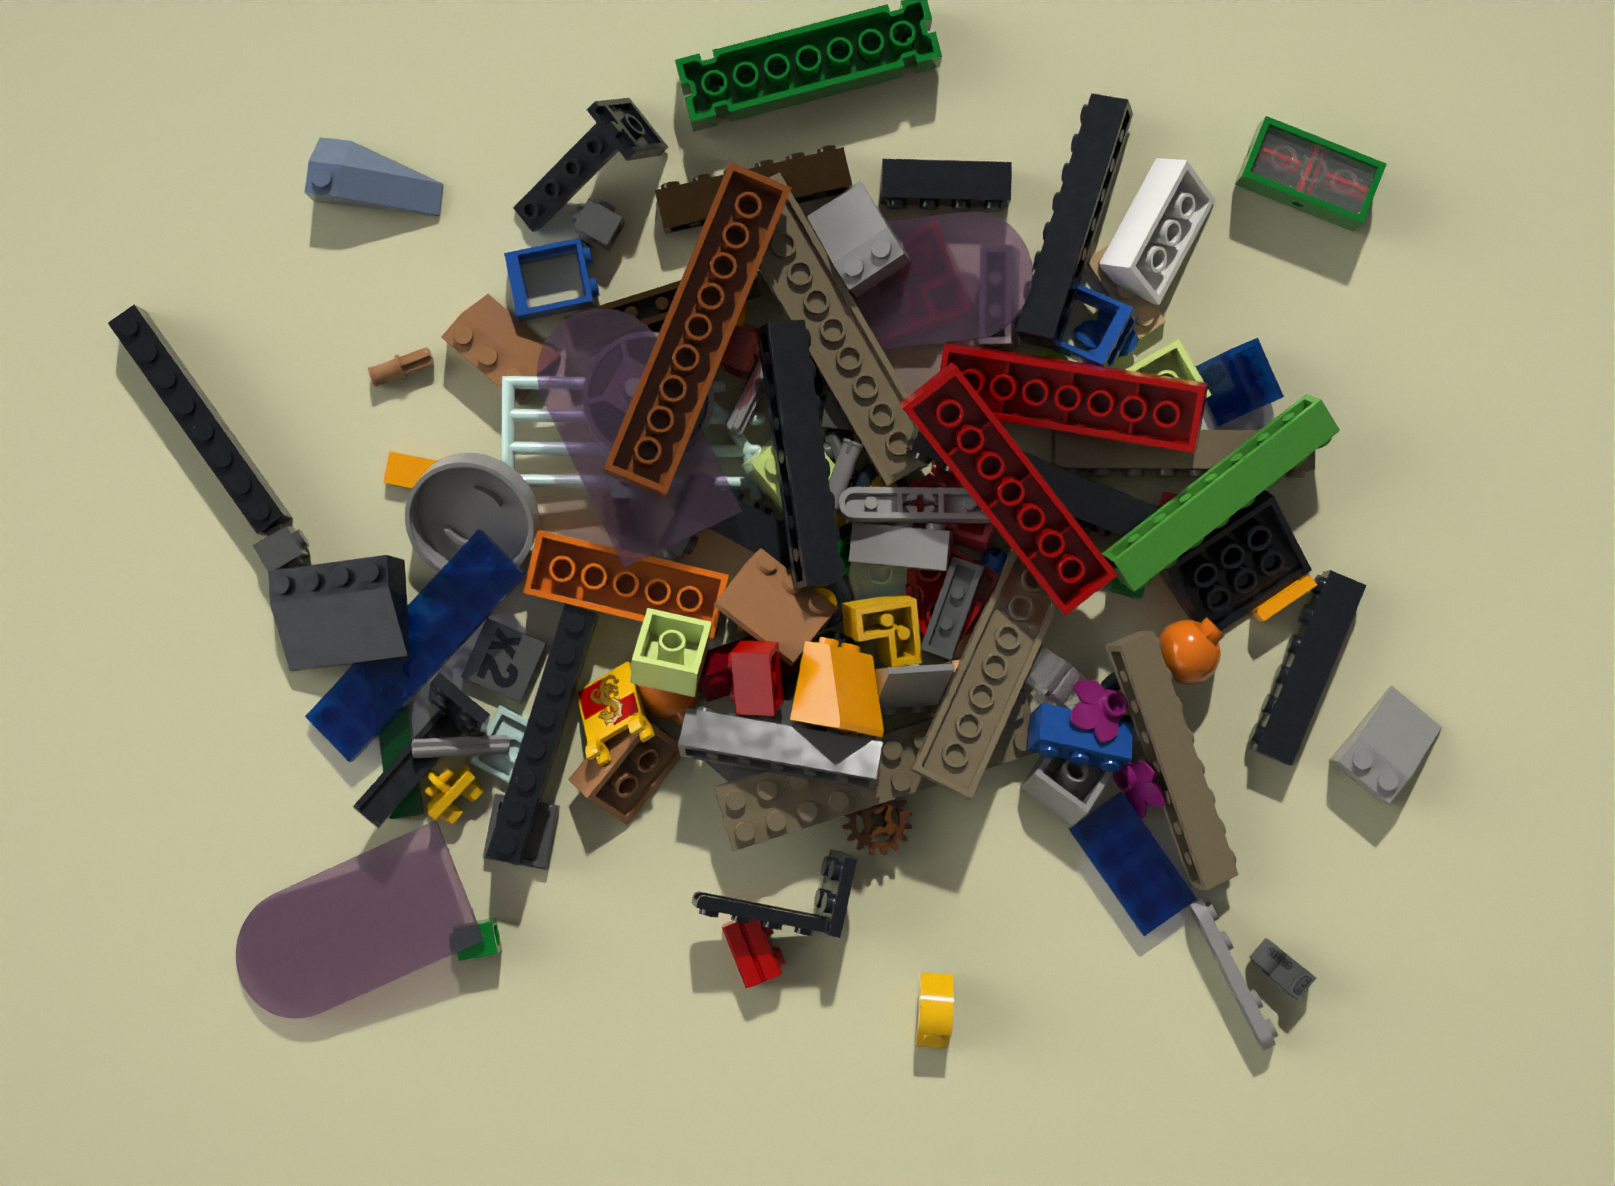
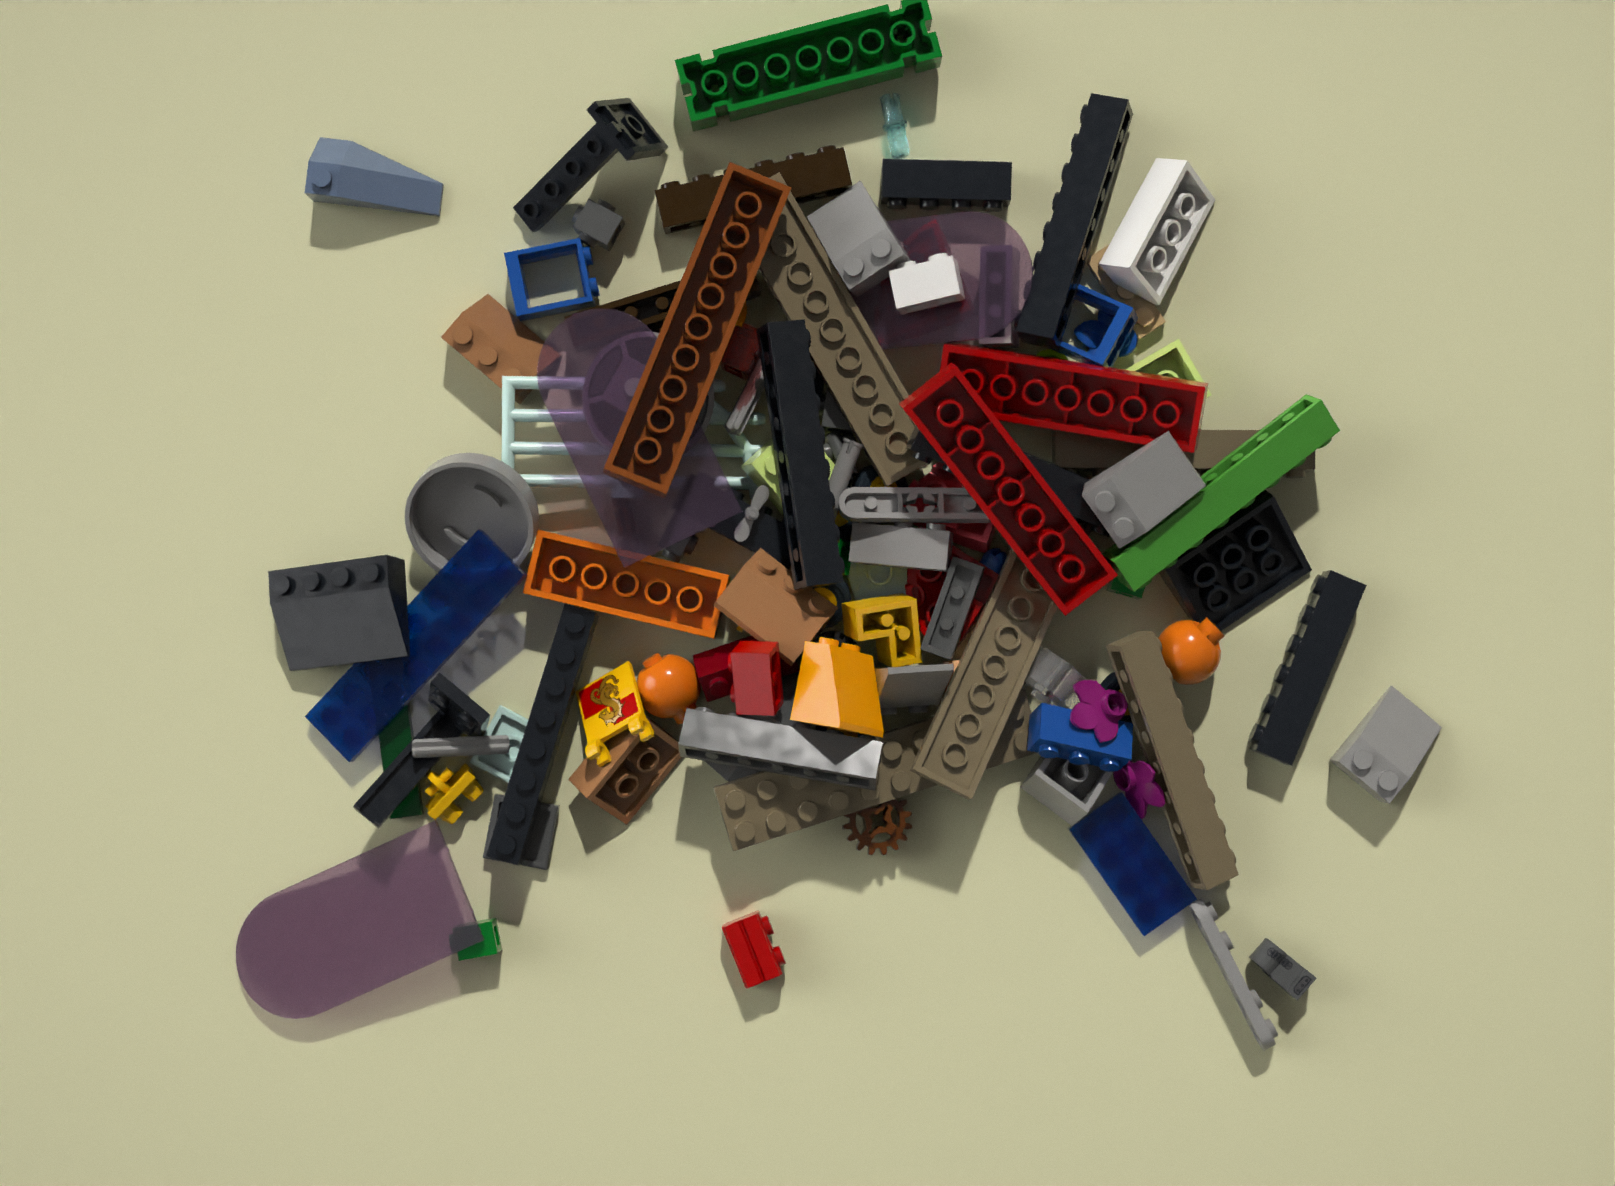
black brick [108,304,293,536] -> none
dark grey brick [253,524,310,571] -> none
medium nougat axle [368,348,434,387] -> none
light orange tile [383,451,437,489] -> none
dark grey tile [461,618,547,703] -> none
yellowish green brick [630,608,712,697] -> none
black bracket [691,849,857,938] -> none
yellow brick [916,972,954,1048] -> none
clear blue slope [1195,337,1284,427] -> none
brick [1235,116,1387,232] -> none
light orange tile [1251,576,1317,622] -> none
none -> light grey piece [734,485,769,542]
none -> clear light blue axle [879,93,910,159]
none -> white brick [889,253,965,315]
none -> light grey slope [1082,431,1206,549]

